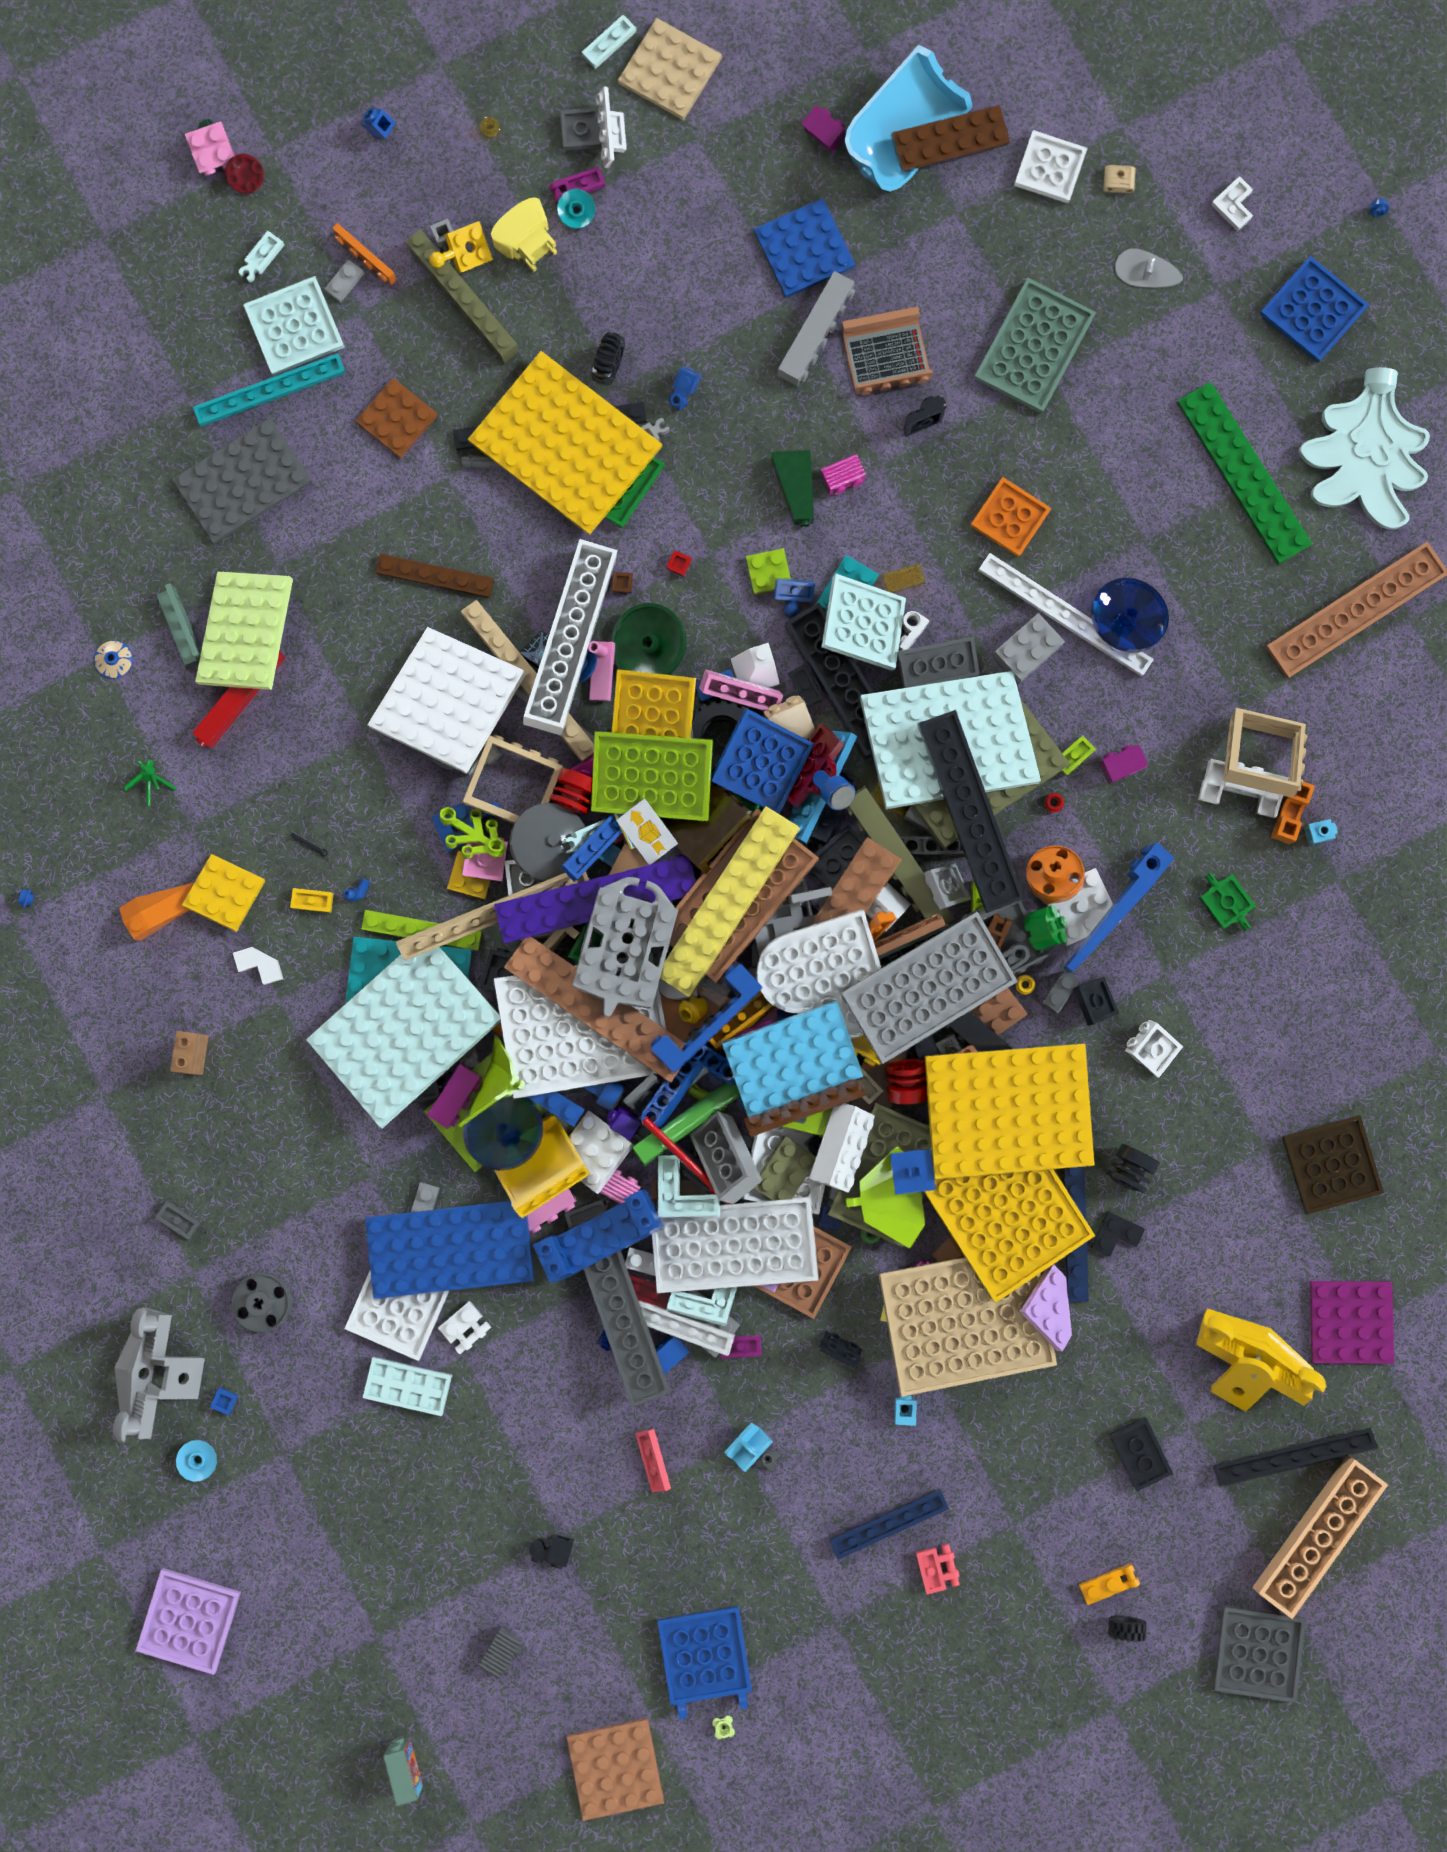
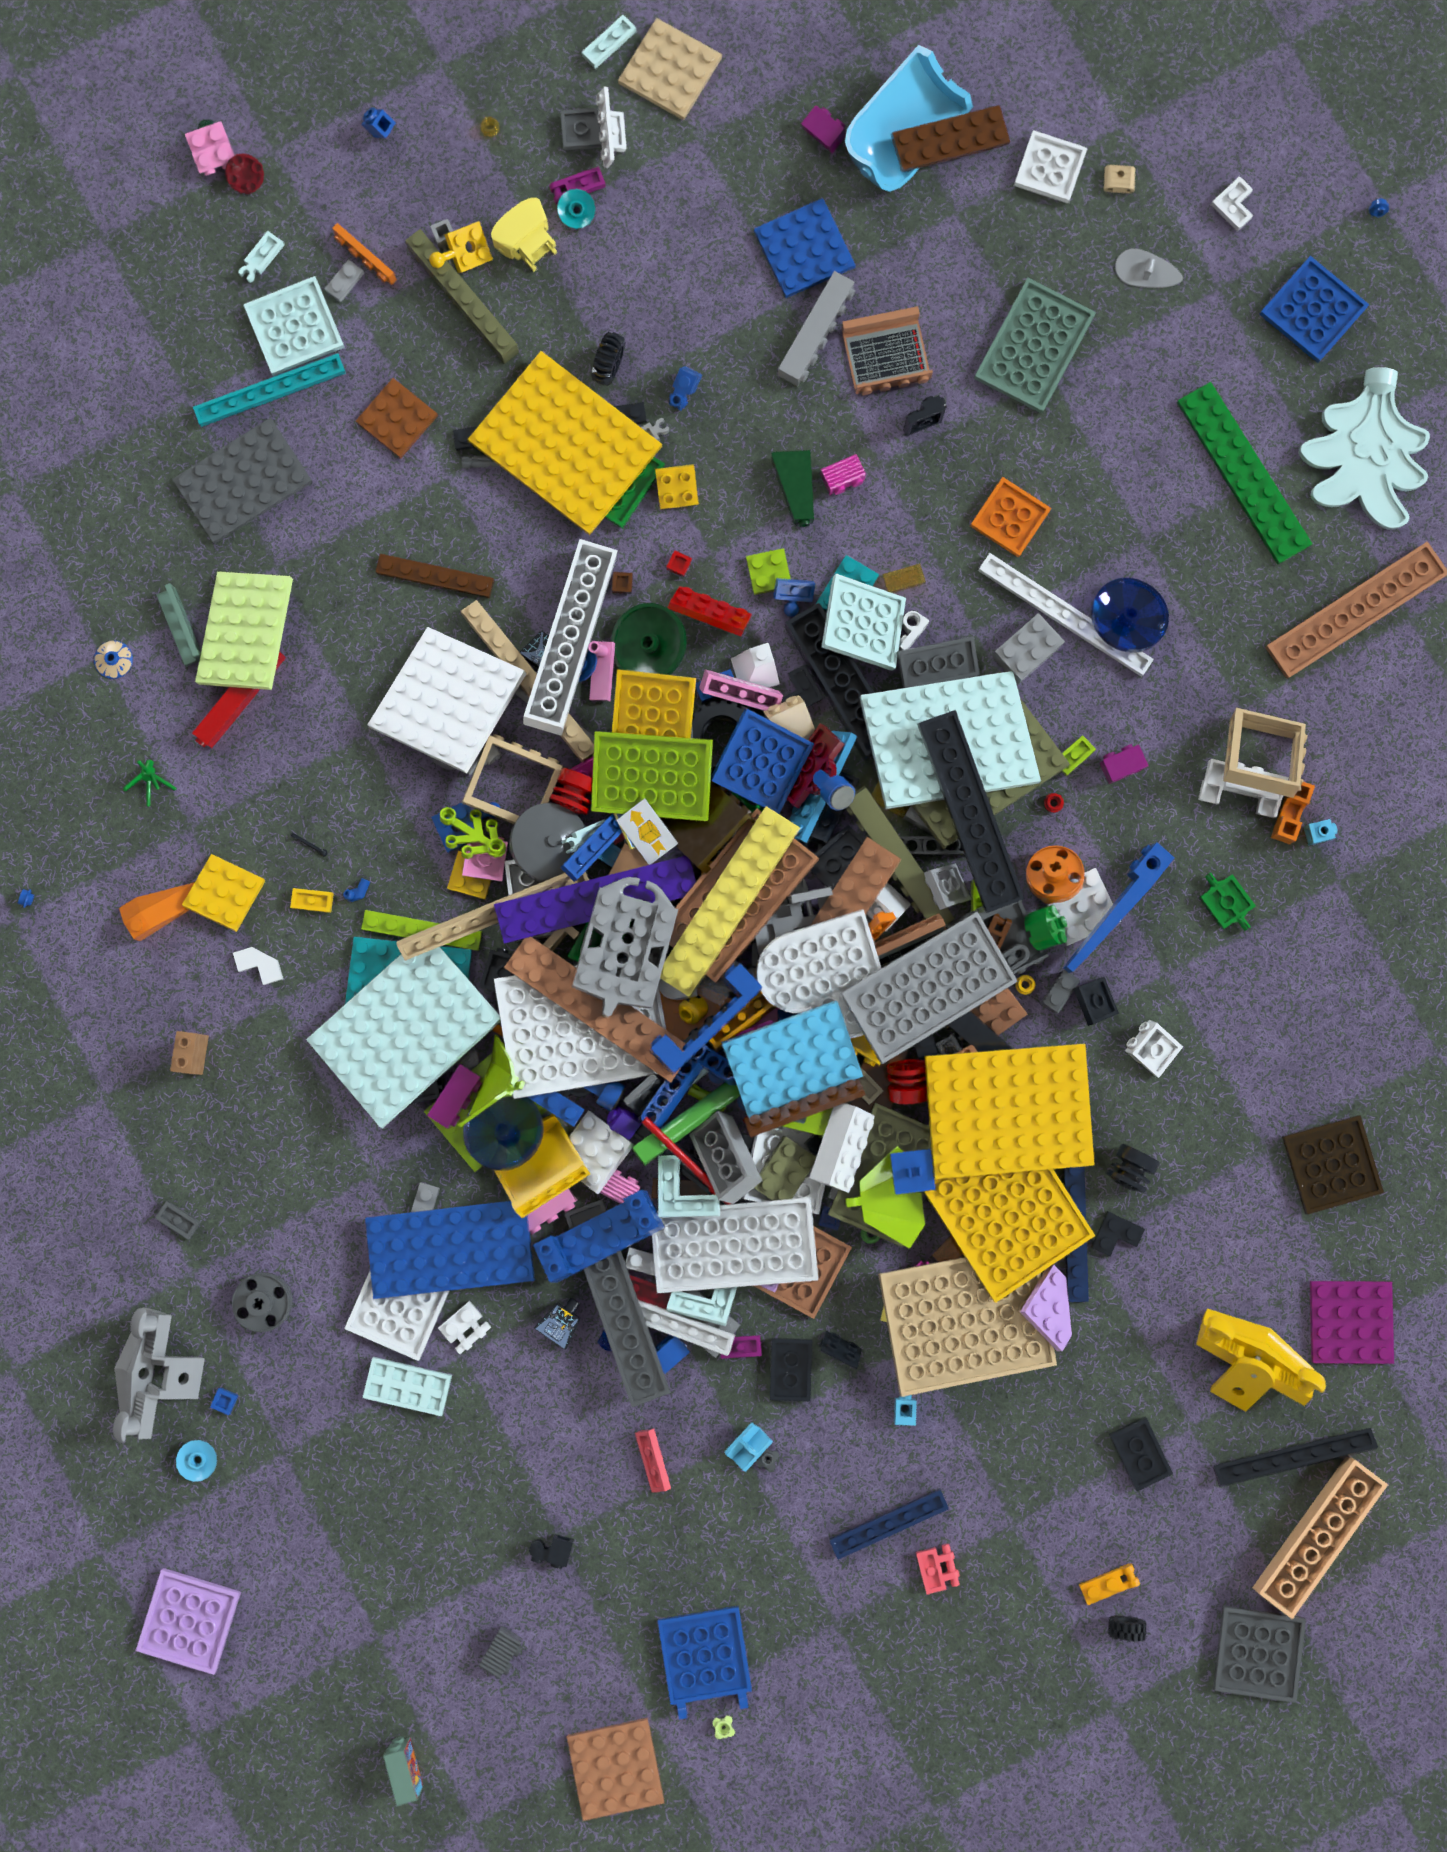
none -> torso [534,1297,581,1350]
none -> yellow plate [655,464,699,509]
none -> red plate [668,586,752,636]
none -> black plate [770,1338,812,1402]

